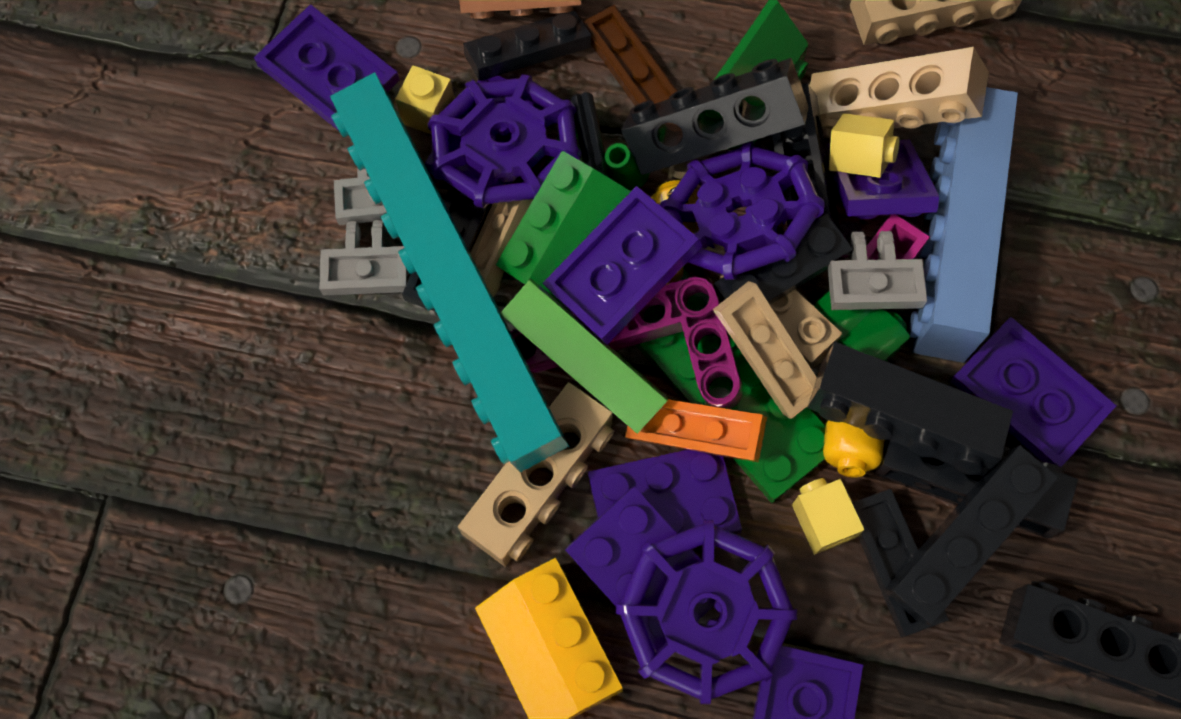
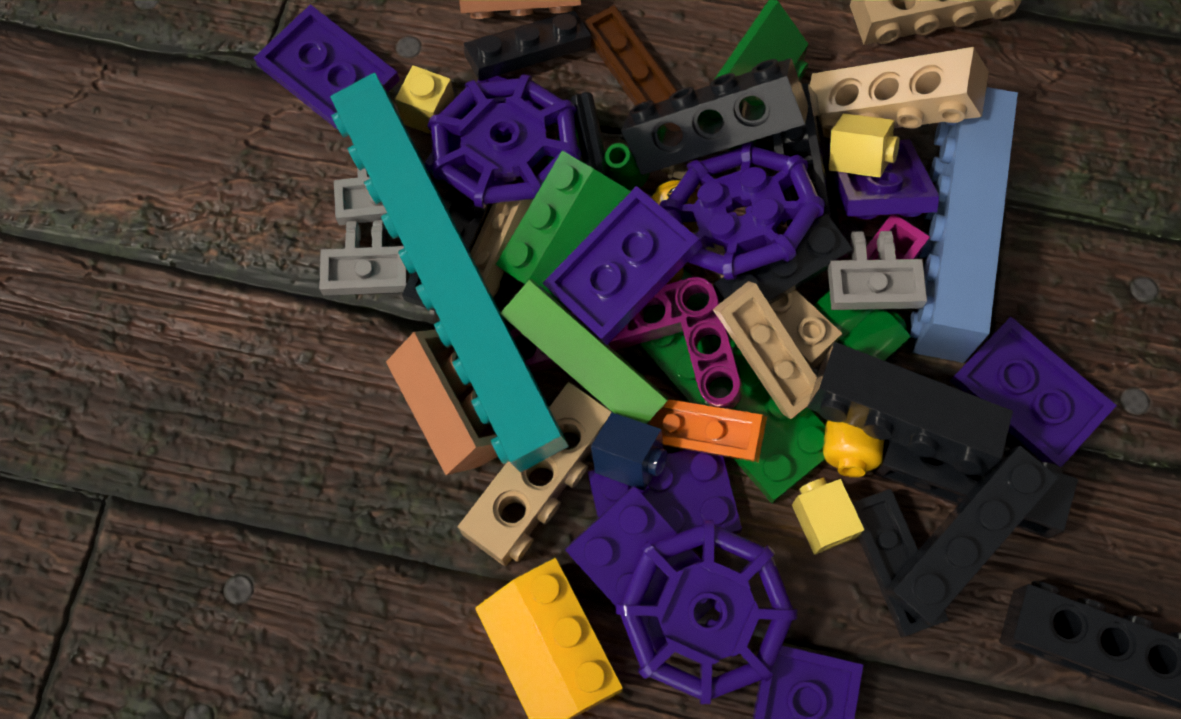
none -> nougat slope [386,329,498,475]
none -> dark blue brick [591,412,667,491]

